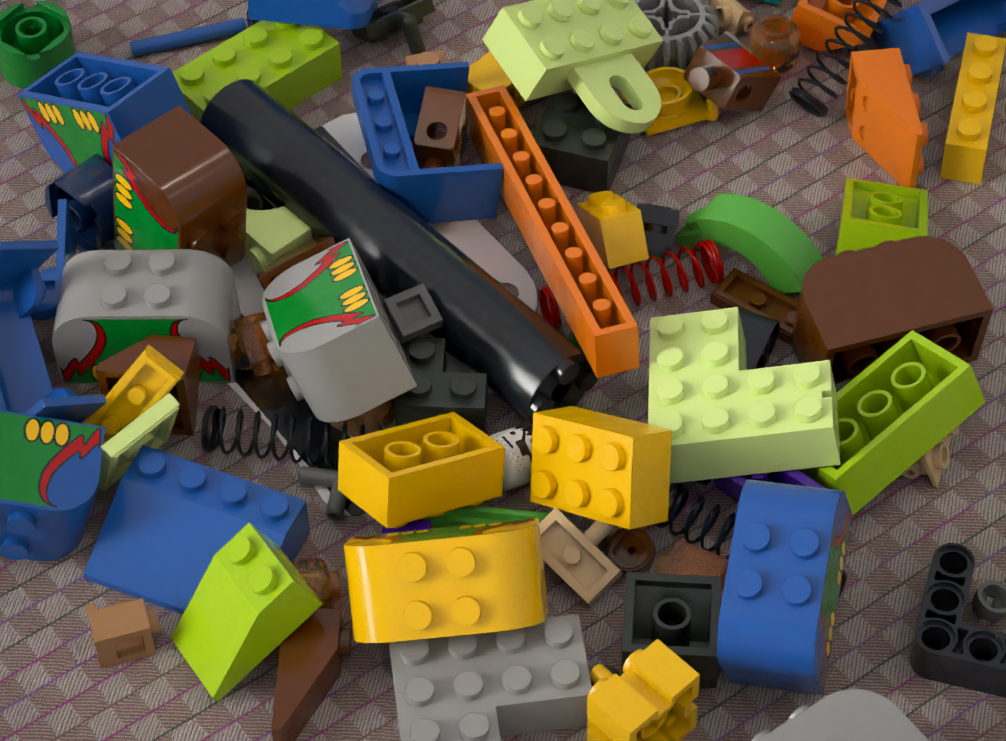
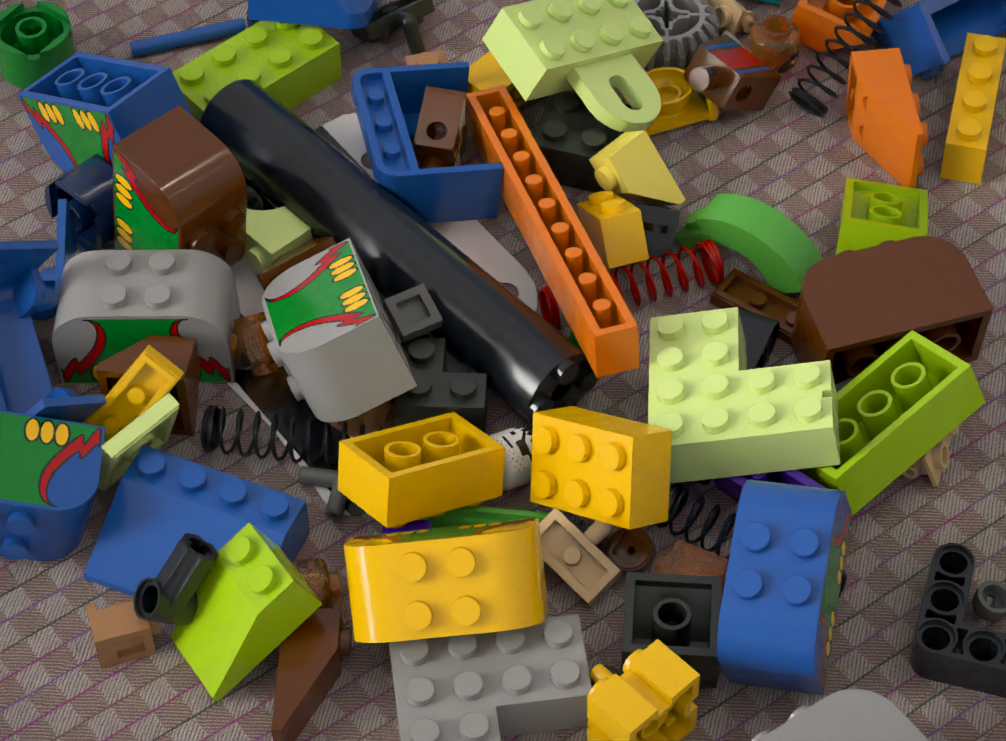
none -> black piece [133,533,219,626]
none -> light yellow slope [589,130,686,206]

